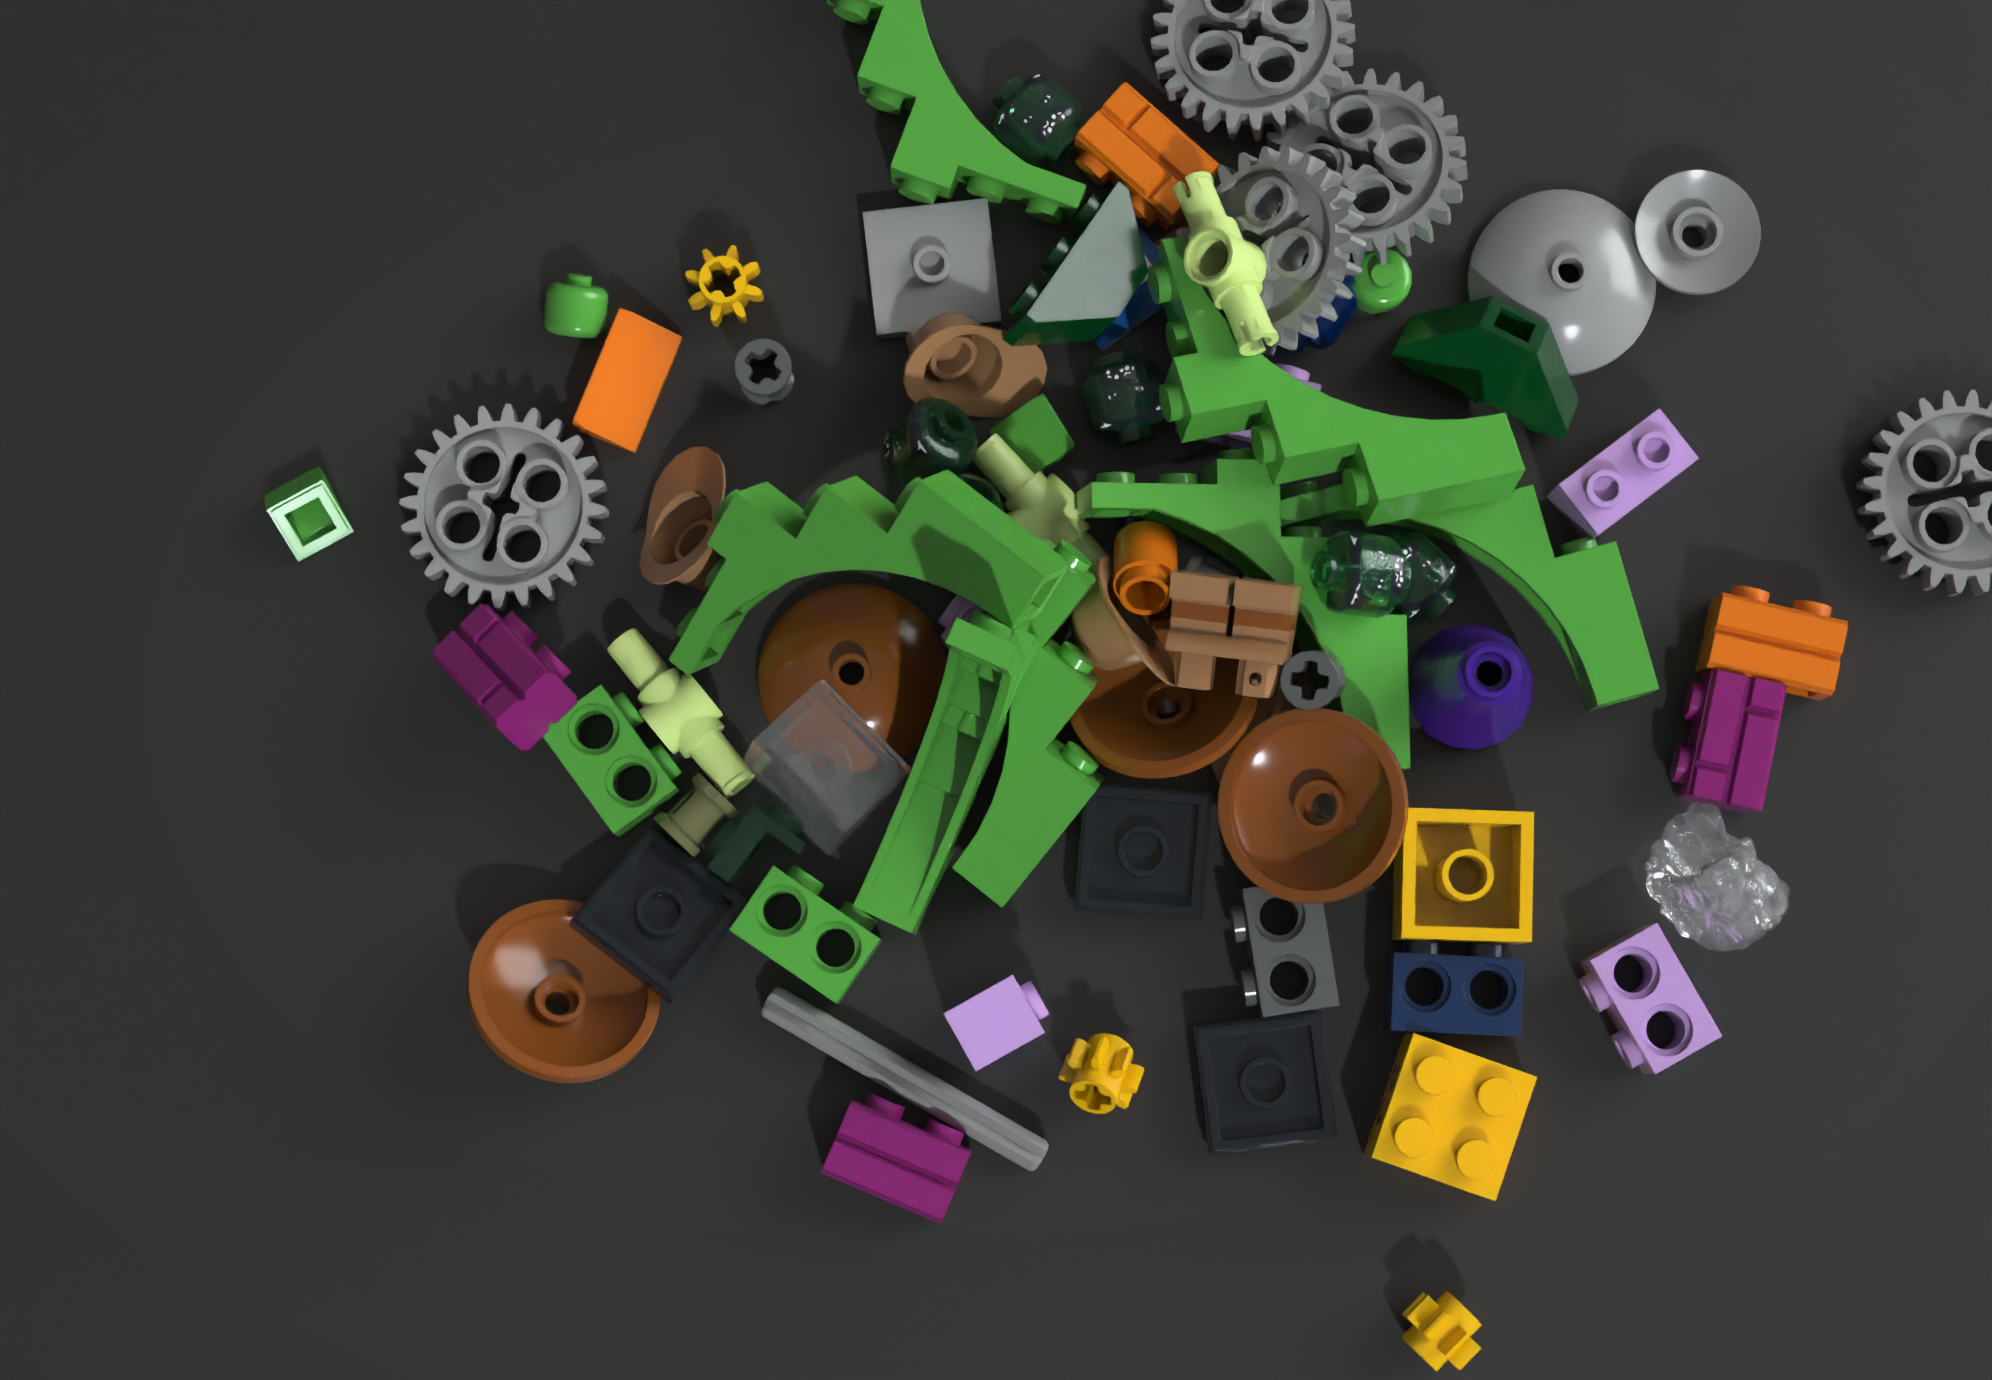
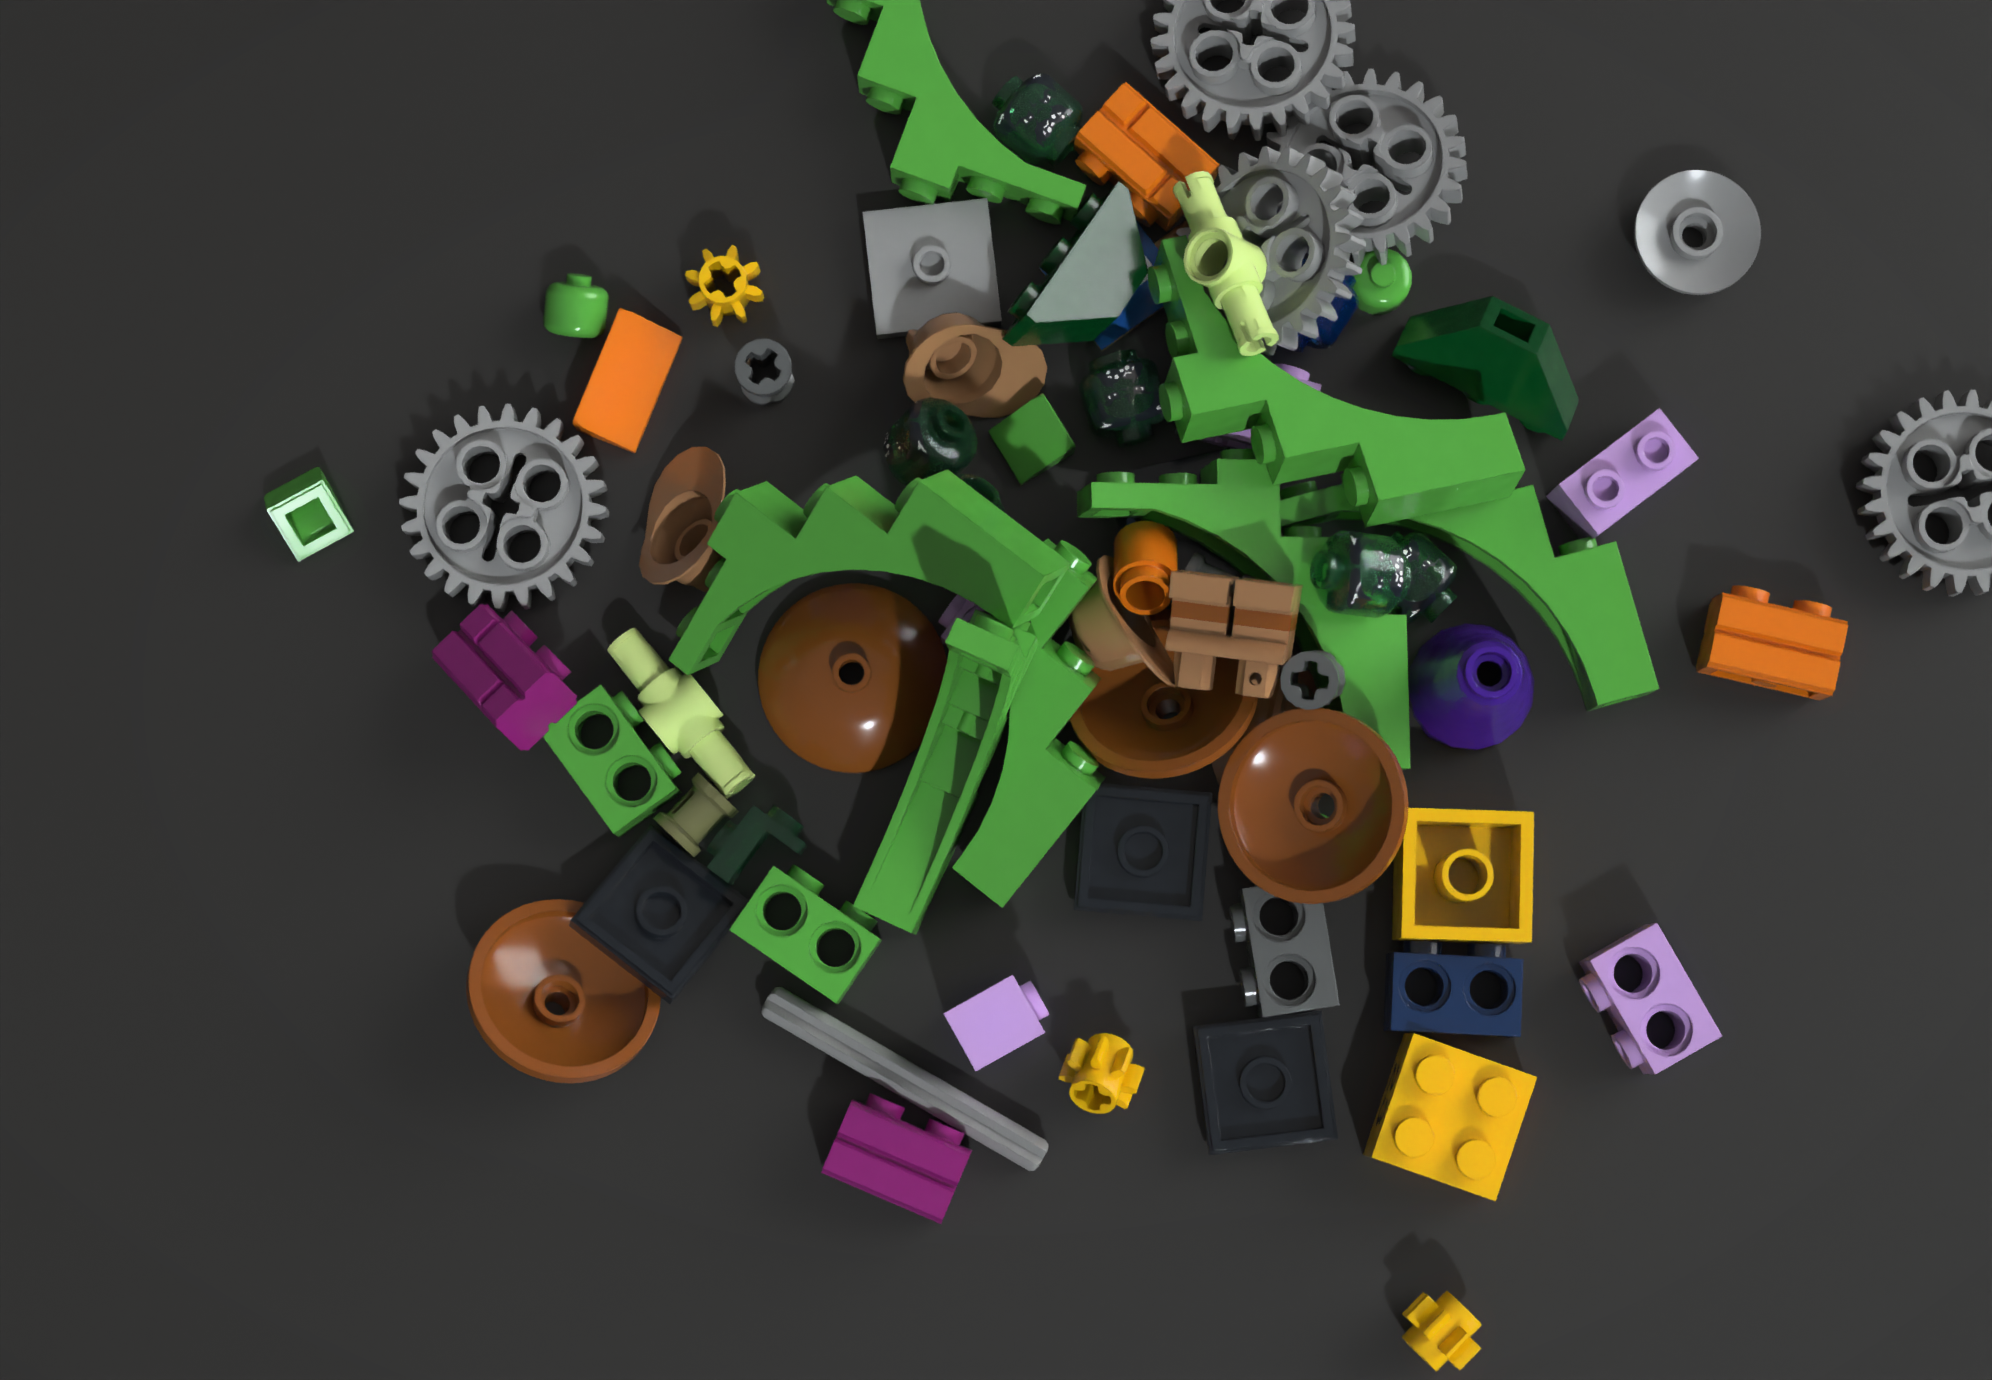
clear slope [743,678,912,856] -> none
yellowish green pin [969,433,1109,577] -> none
light grey dish [1467,189,1656,376] -> none
clear hair [1644,802,1791,952] -> none
magenta brick [1670,669,1787,814] -> none

